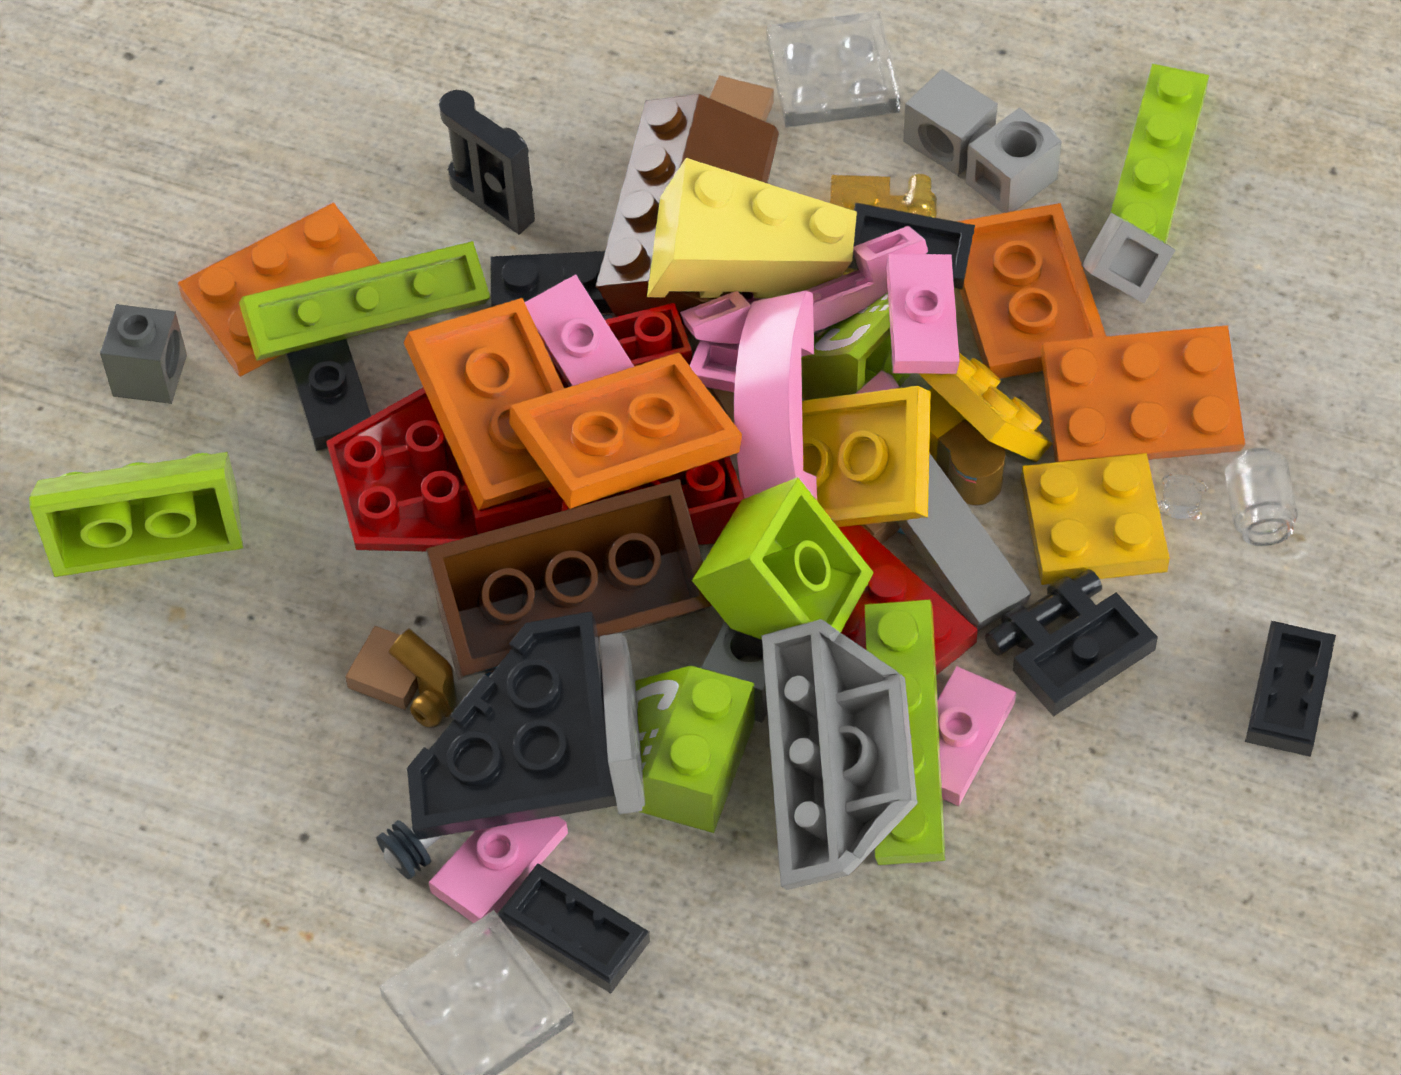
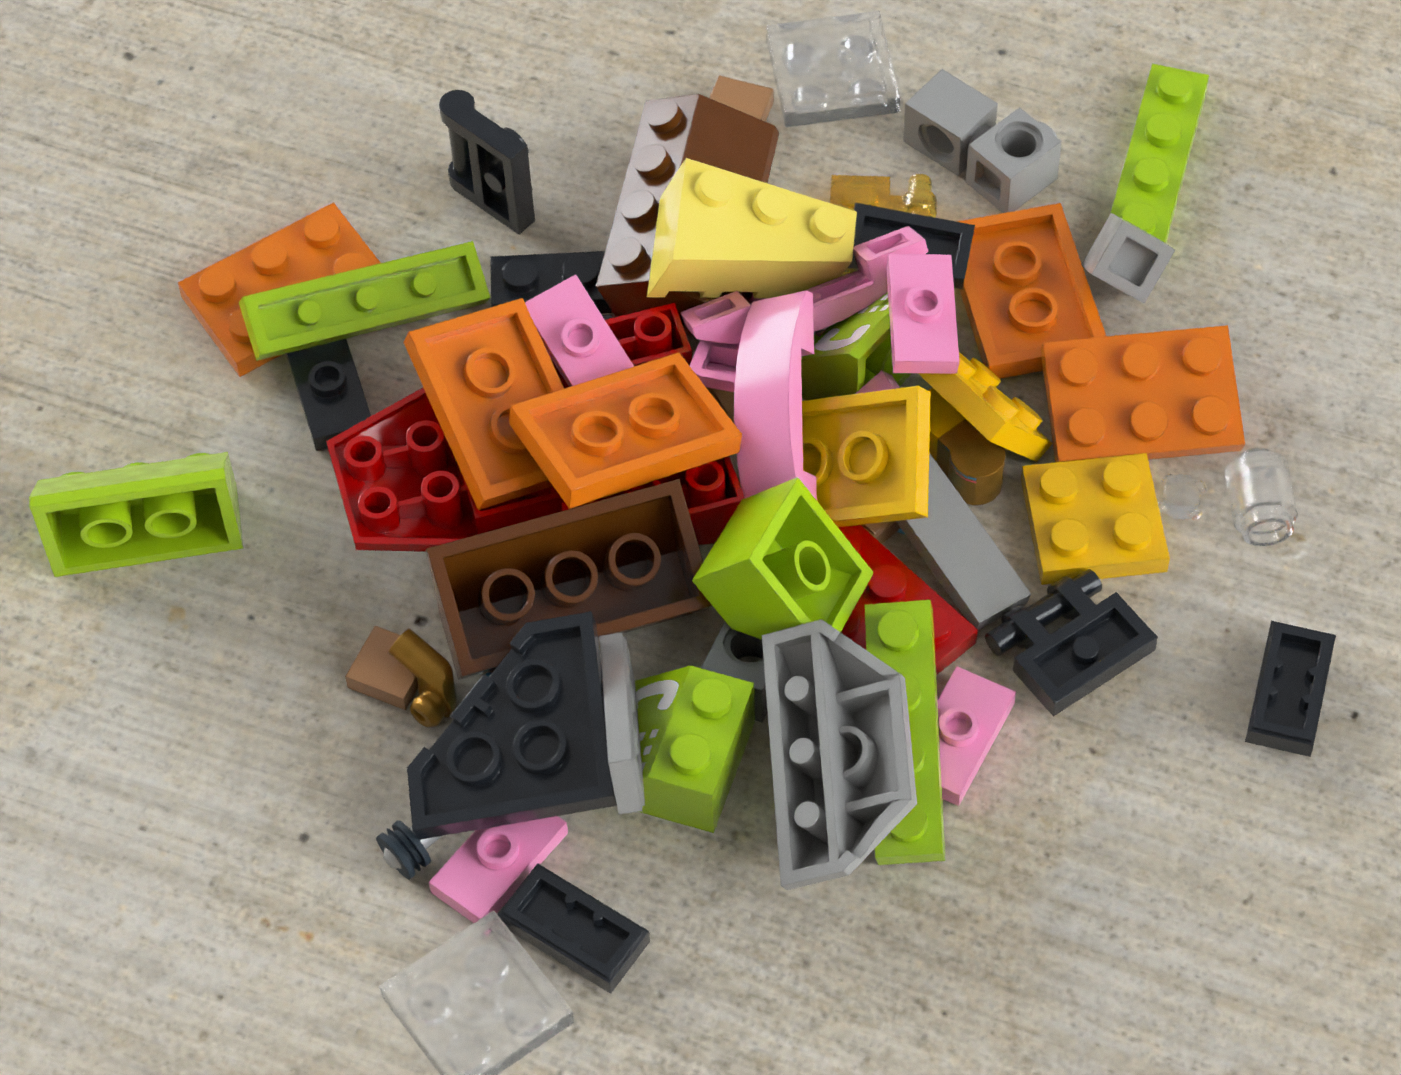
dark grey brick [100,304,187,404] -> none

